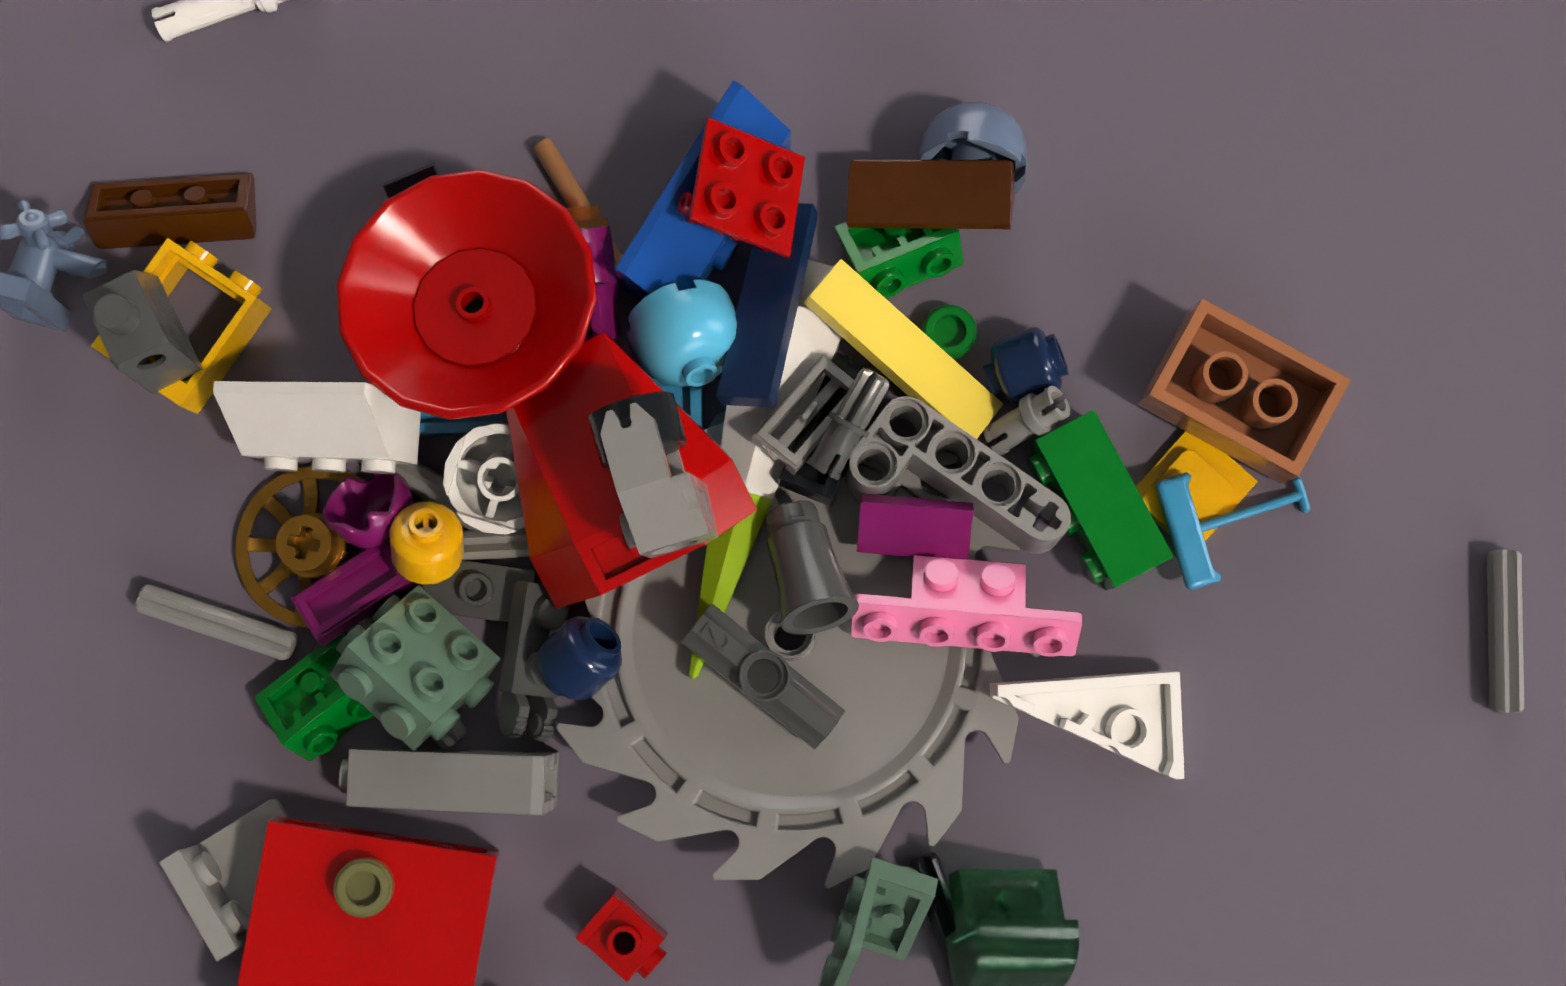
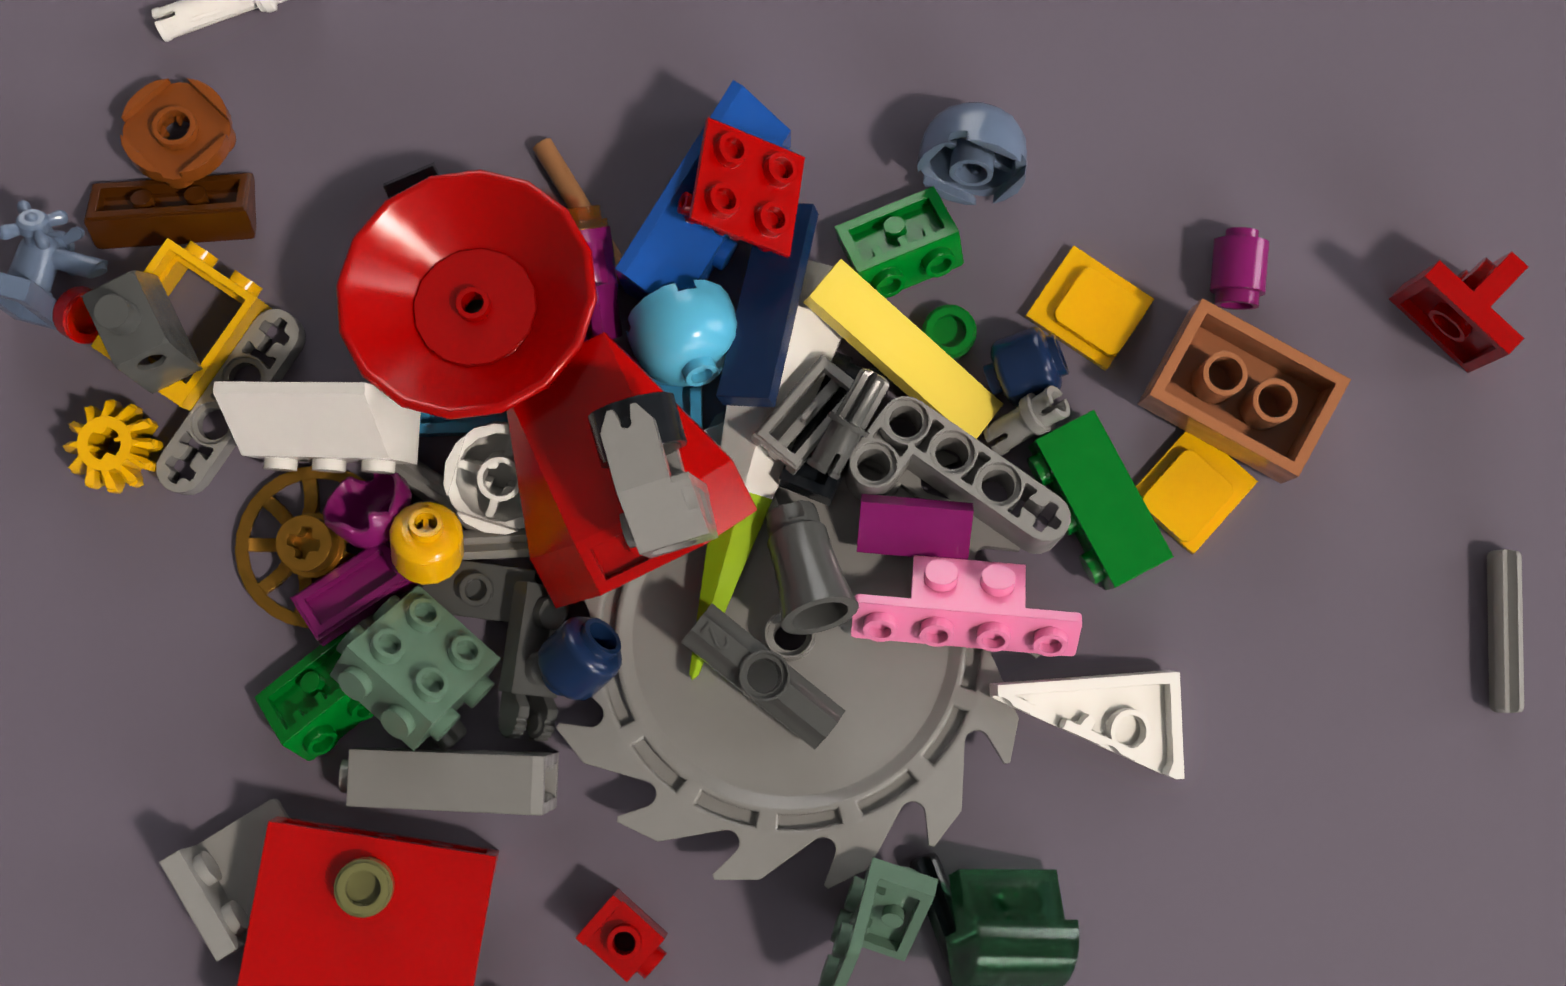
light grey axle [135,584,297,660] -> none
reddish brown slope [846,160,1016,230] -> none
dark azure piece [1155,472,1311,590] -> none
none -> red tile [53,286,99,344]
none -> yellow gear [62,399,165,494]
none -> dark orange plate [120,78,237,189]
none -> light grey beam [156,309,306,495]
none -> yellow piece [1025,245,1154,371]
none -> magenta brick [1210,227,1269,310]
none -> red bracket [1389,251,1529,373]

